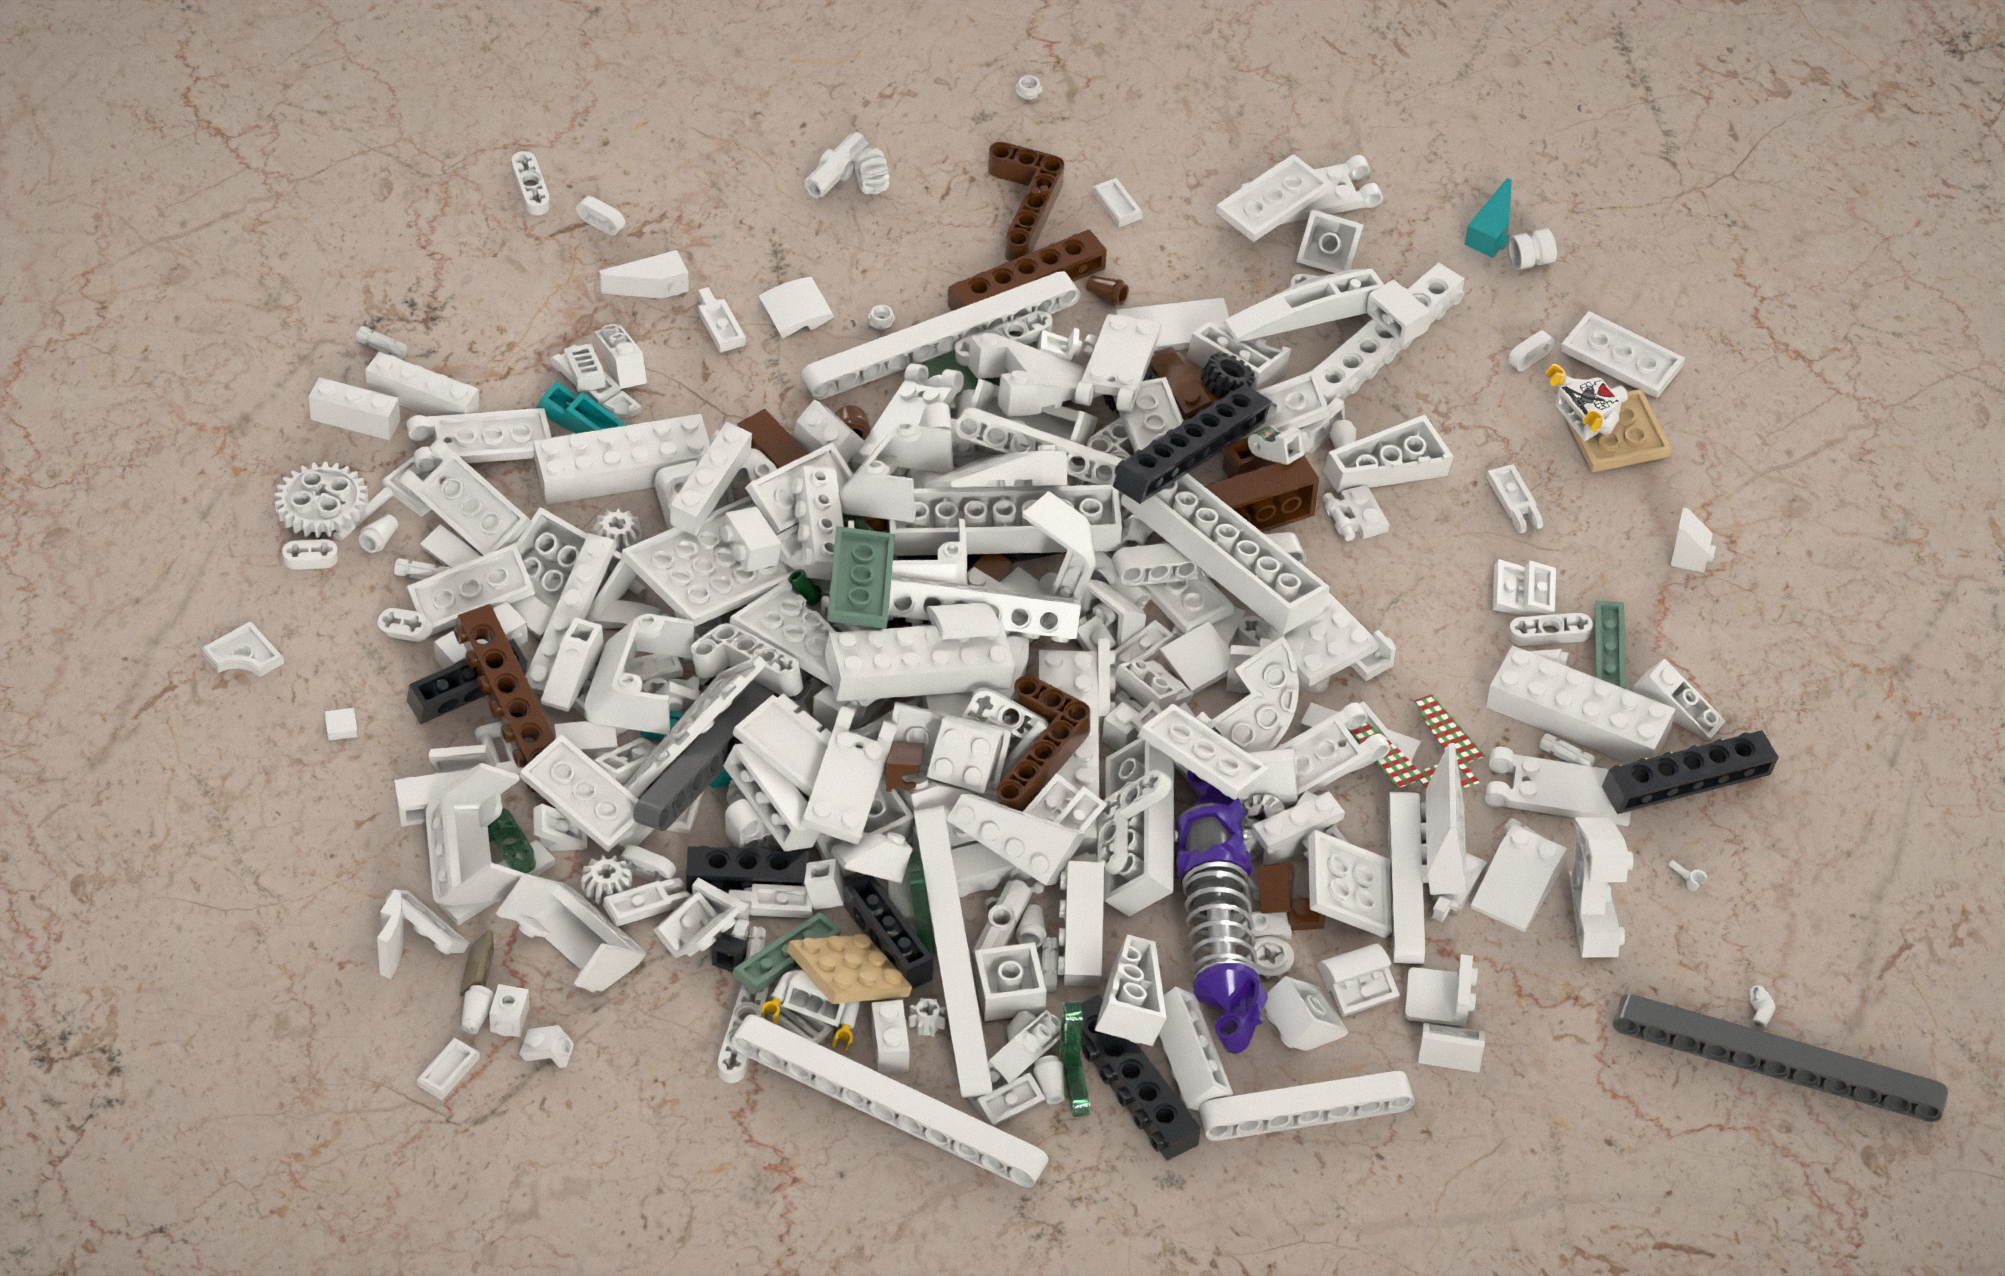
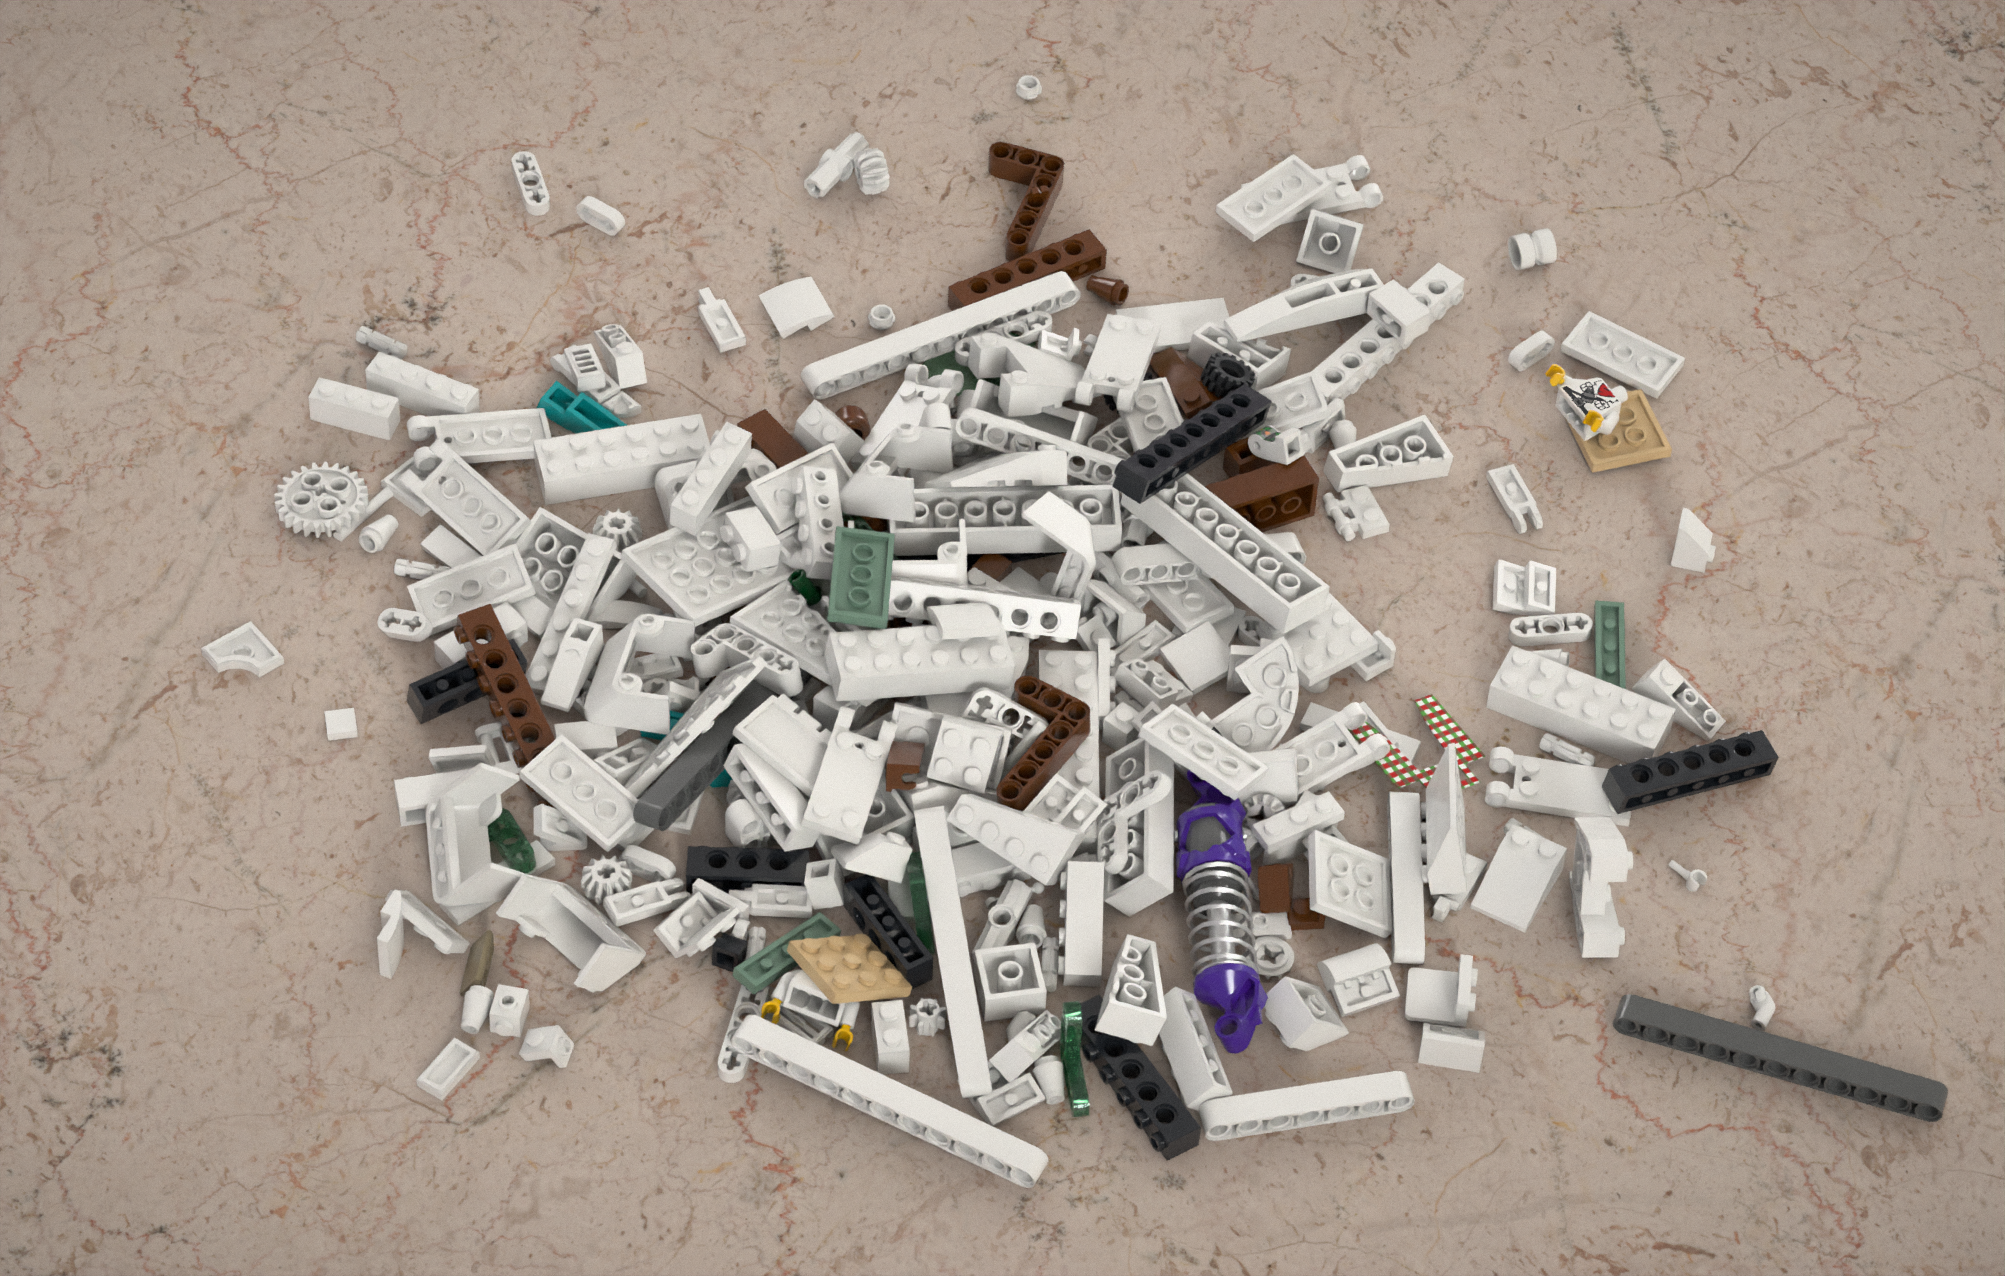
white beam [282,539,338,570] -> none
white slope [599,250,689,298] -> none
white tile [1092,178,1143,227] -> none
teal slope [1465,178,1512,258] -> none

